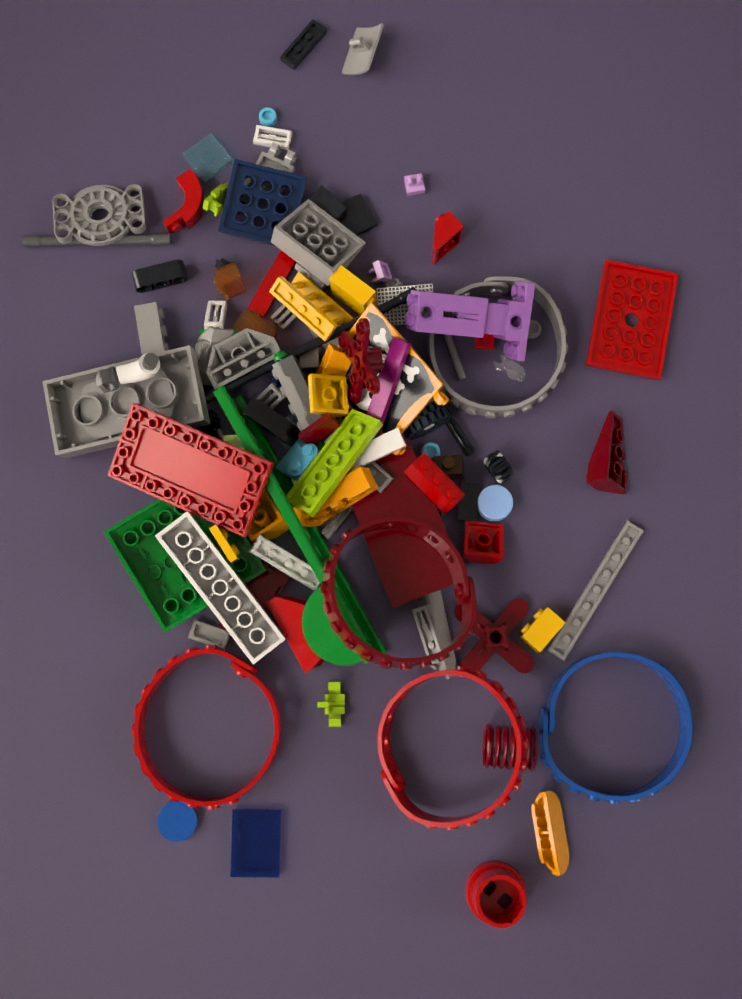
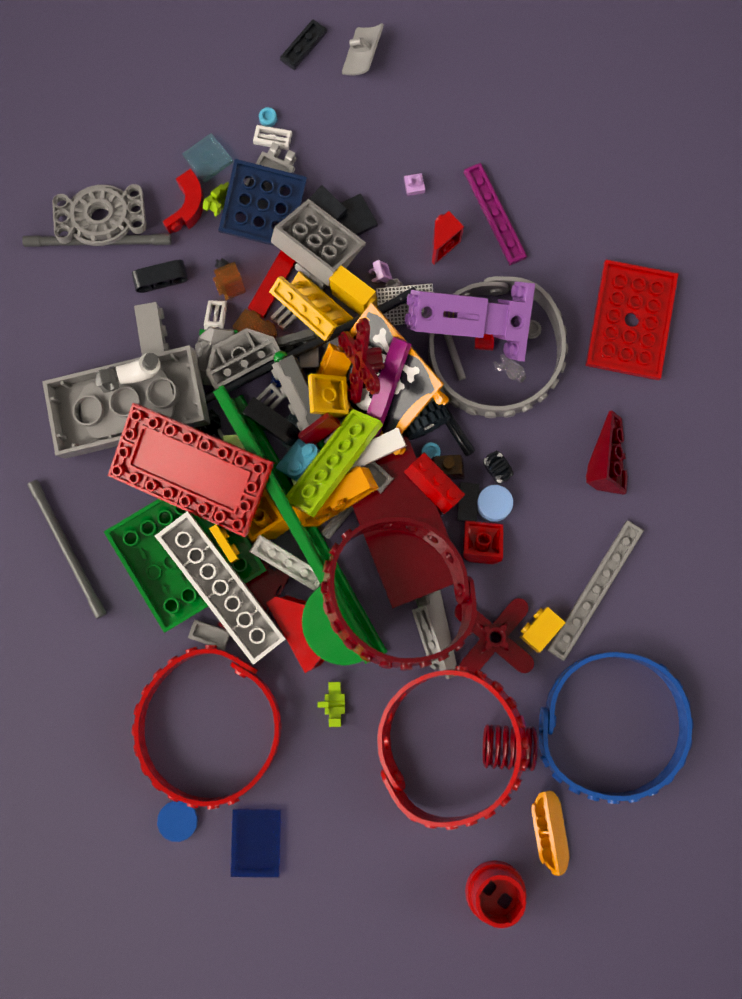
none -> dark grey piece [27,480,107,619]
none -> dark grey plate [276,329,315,353]
none -> magenta tile [464,163,527,265]

